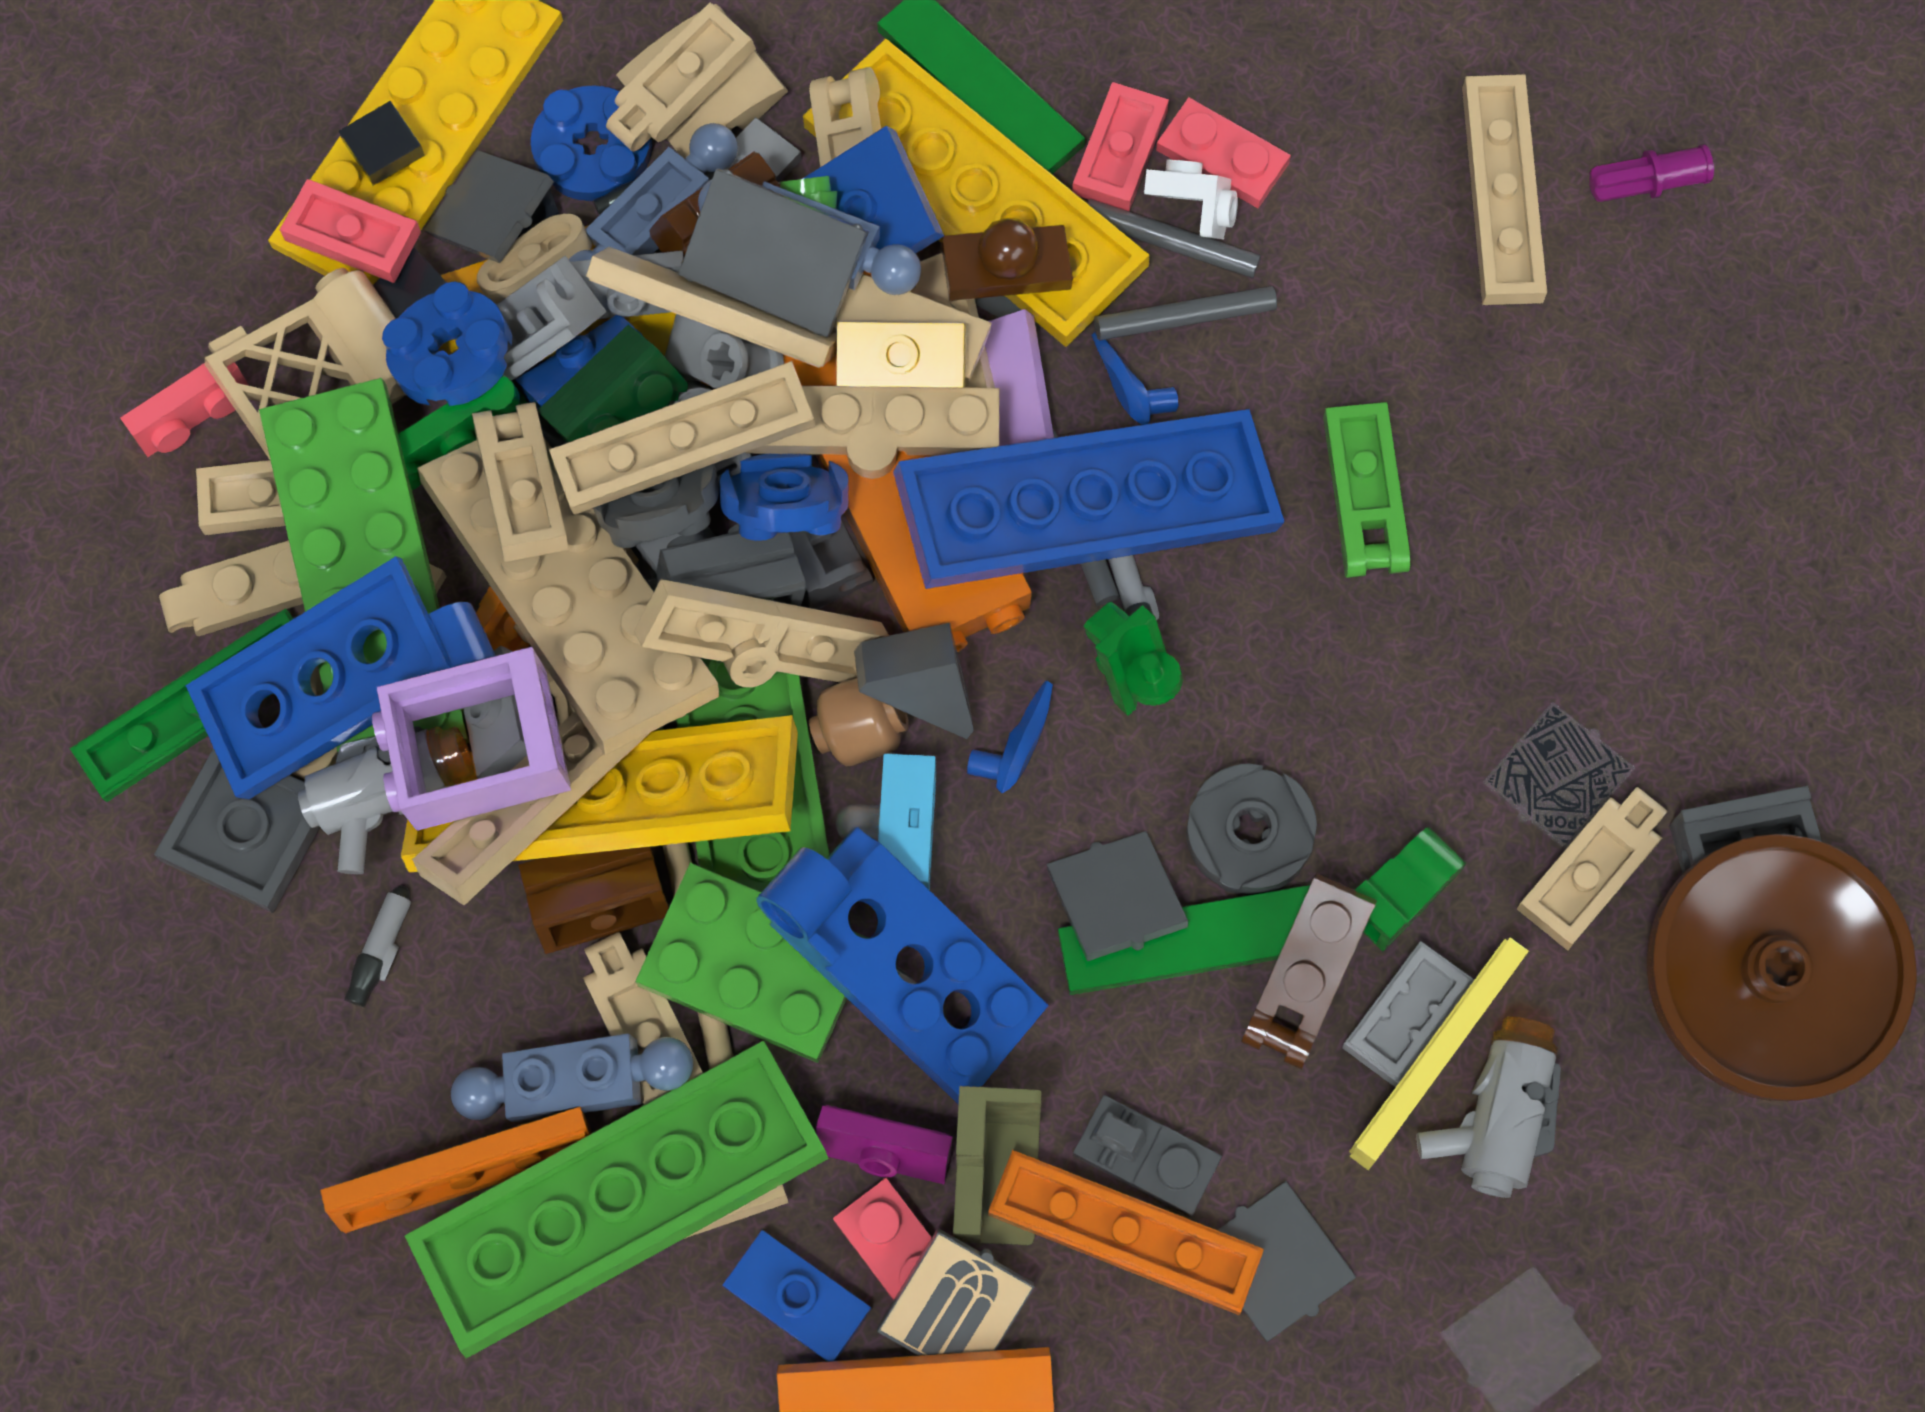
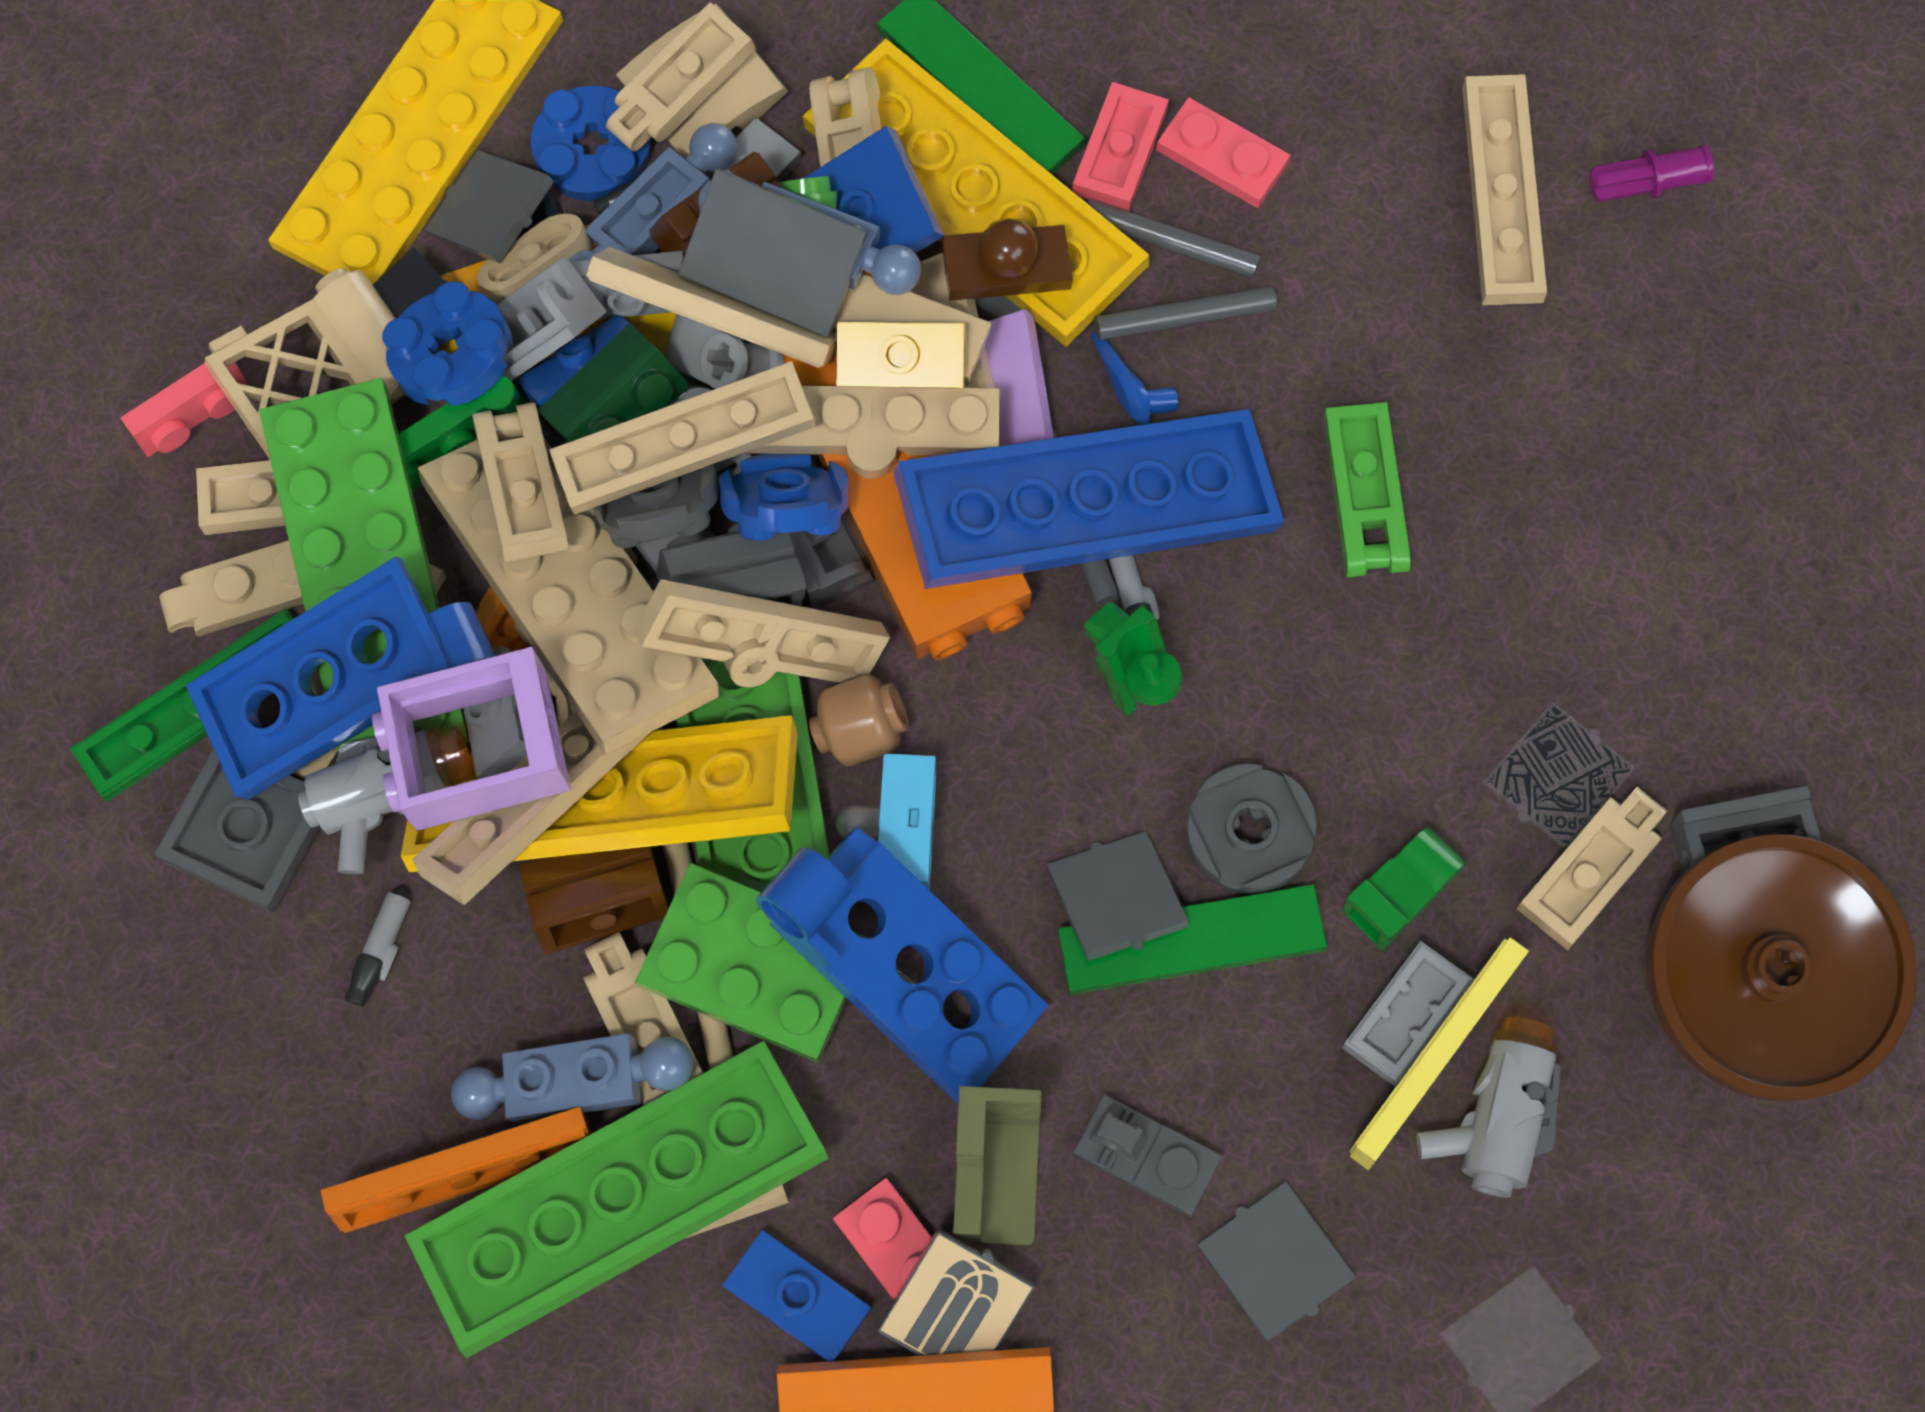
coral plate [280,179,421,283] -> none
black tile [338,101,425,186] -> none
magenta plate [816,1105,953,1185] -> none
dark grey slope [854,622,974,739] -> none
blue bar [967,681,1053,793] -> none
orange tile [988,1150,1264,1315] -> none
white bracket [1144,160,1238,240] -> none
plate [1241,873,1377,1070] -> none

